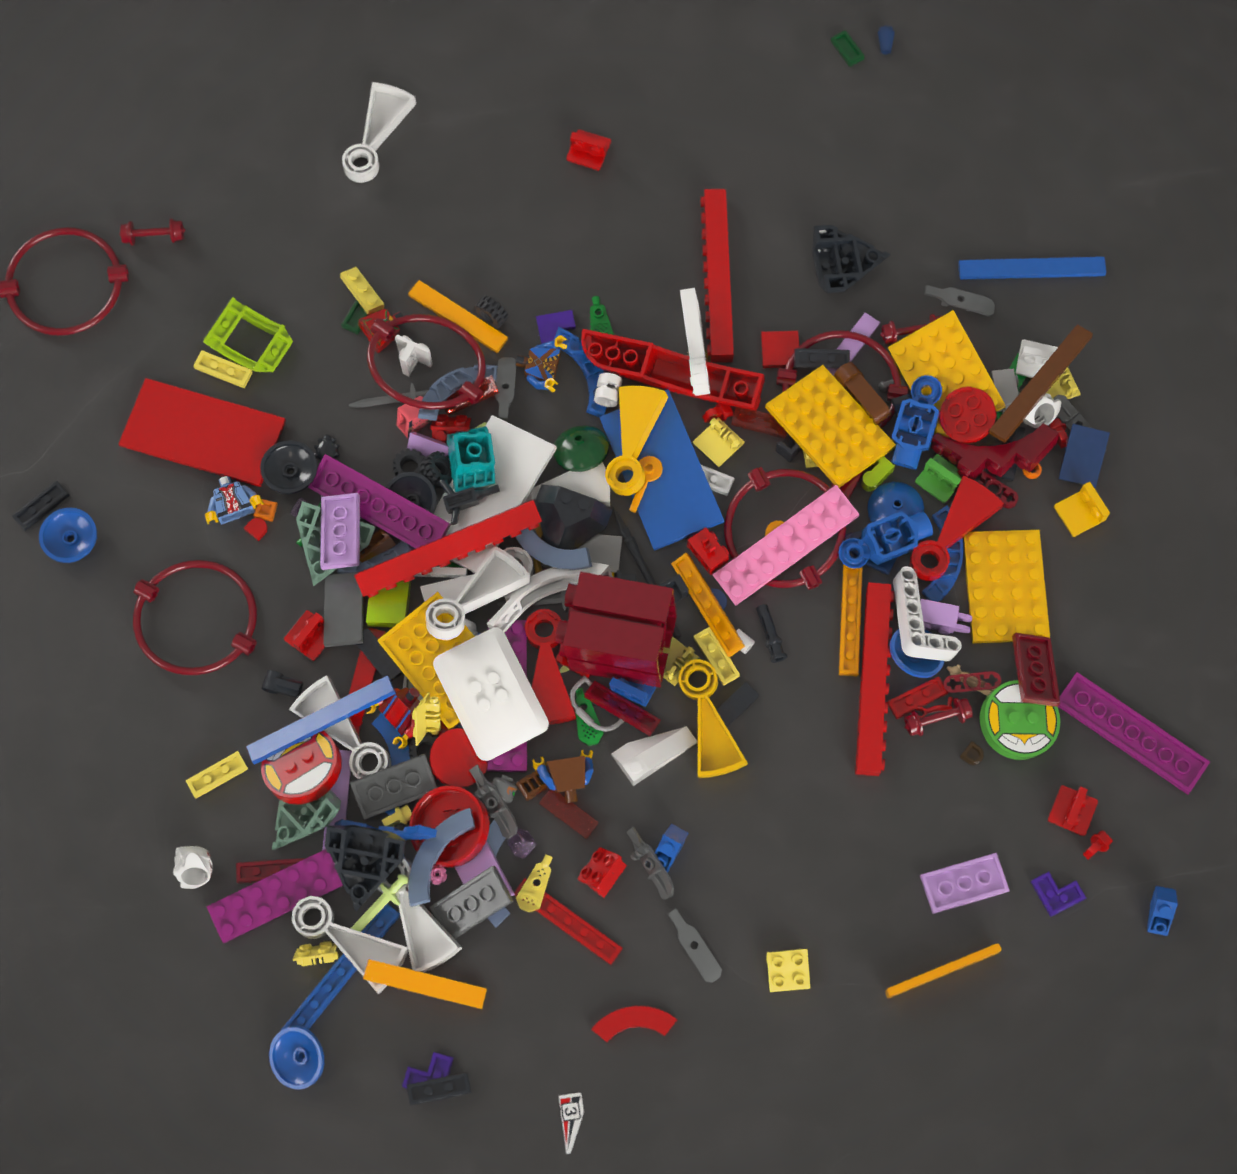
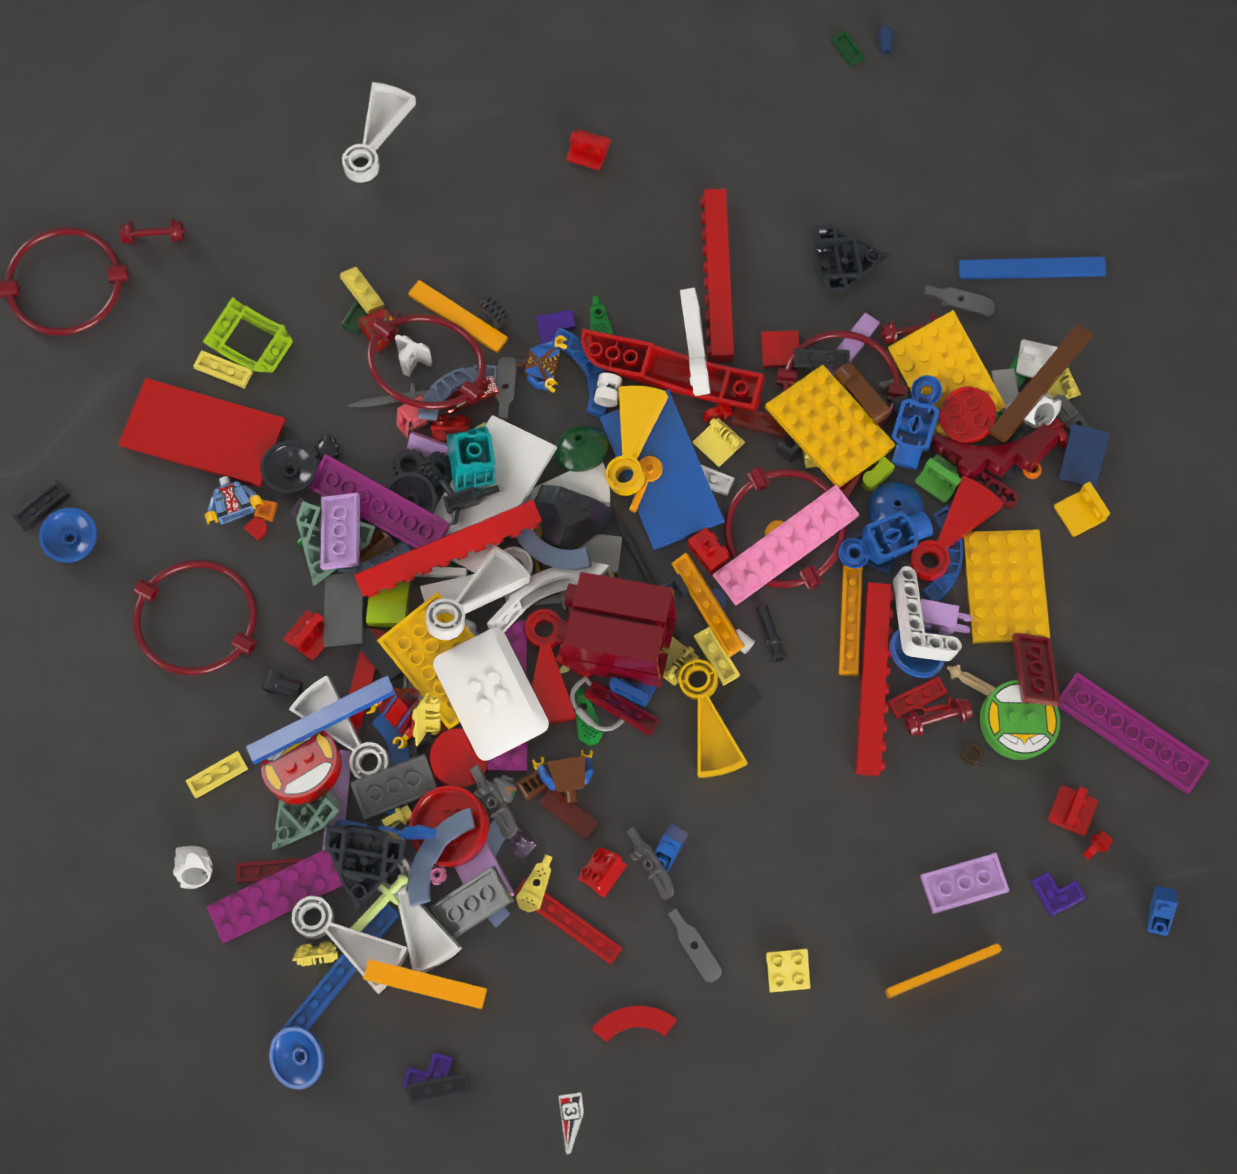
white wedge [611,726,698,786] -> none
dark red beam [944,671,1001,693] -> none

